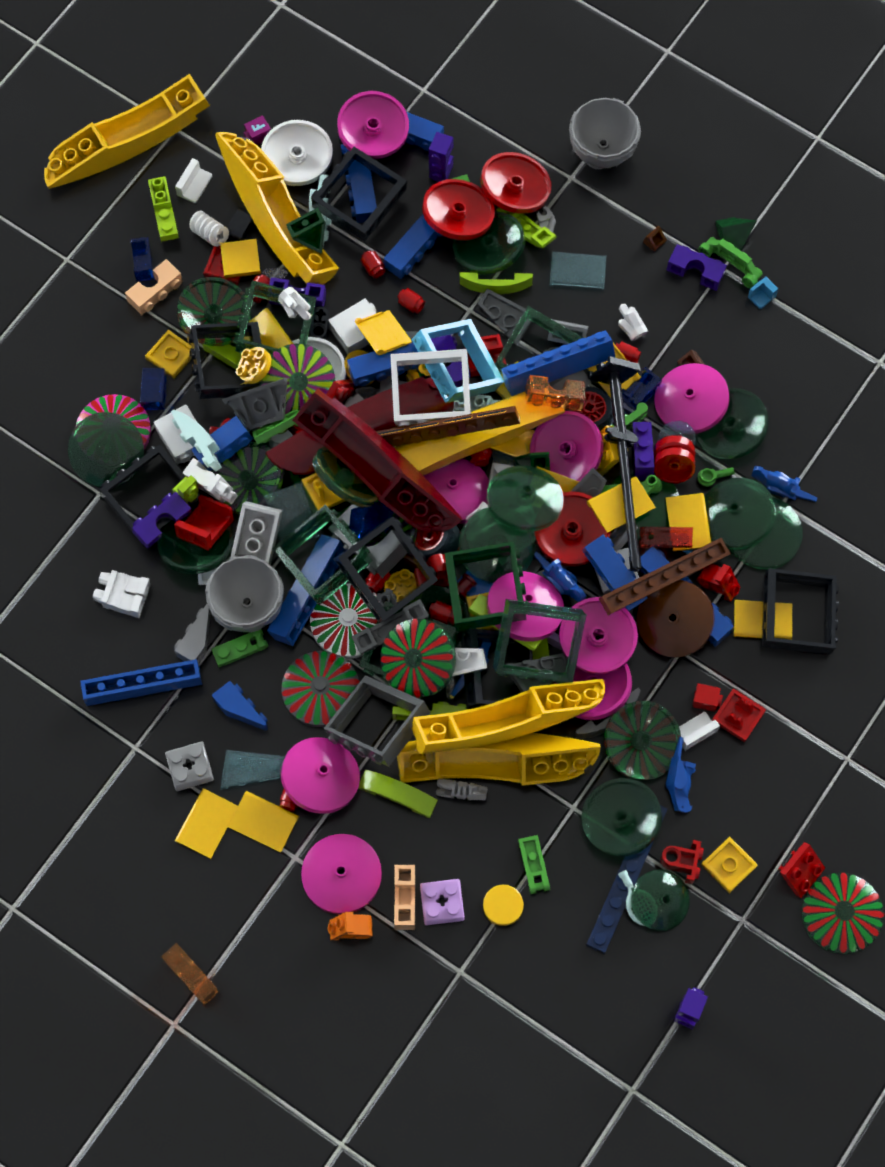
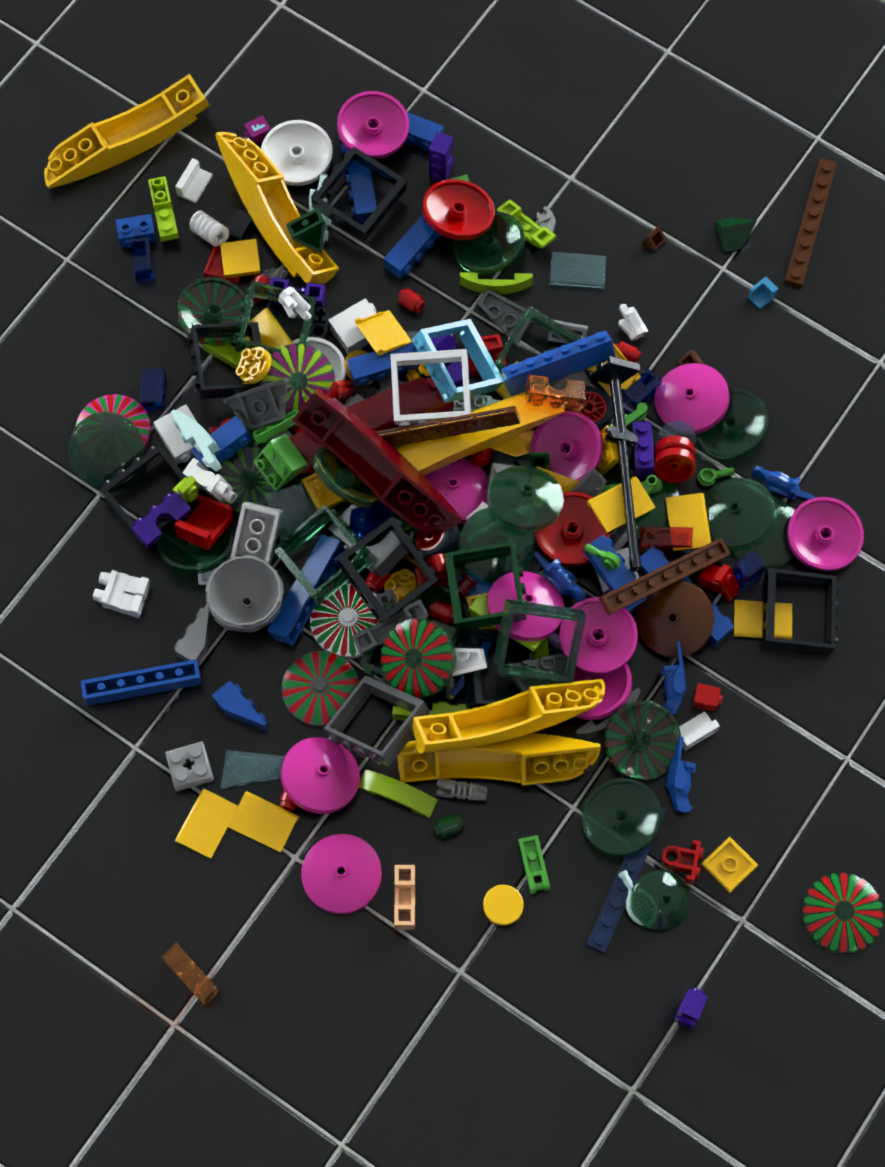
light nougat arch [125,259,183,315] -> none
yellow tile [145,330,192,378] -> none
bright green plate [211,629,269,668] -> none
orange pin [328,912,373,940] -> none
red brick [360,250,386,278] -> none
lavender brick [420,879,464,925] -> none
red dish [480,152,552,214] -> none
light grey rock [569,98,641,169] -> none
dark purple arch [667,244,727,291] -> none
bright green plate [698,237,763,289] -> none
red plate [712,688,766,742] -> none
red plate [778,842,825,898] -> none
none -> blue brick [115,214,157,248]
none -> bright green slope [253,434,308,491]
none -> dark green brick [433,813,464,839]
none -> bright green plate [584,543,621,570]
none -> blue animal [660,641,687,715]
none -> clear blue panel [733,551,766,591]
none -> reddish brown plate [784,158,837,288]
none -> dark pink dish [787,497,864,572]

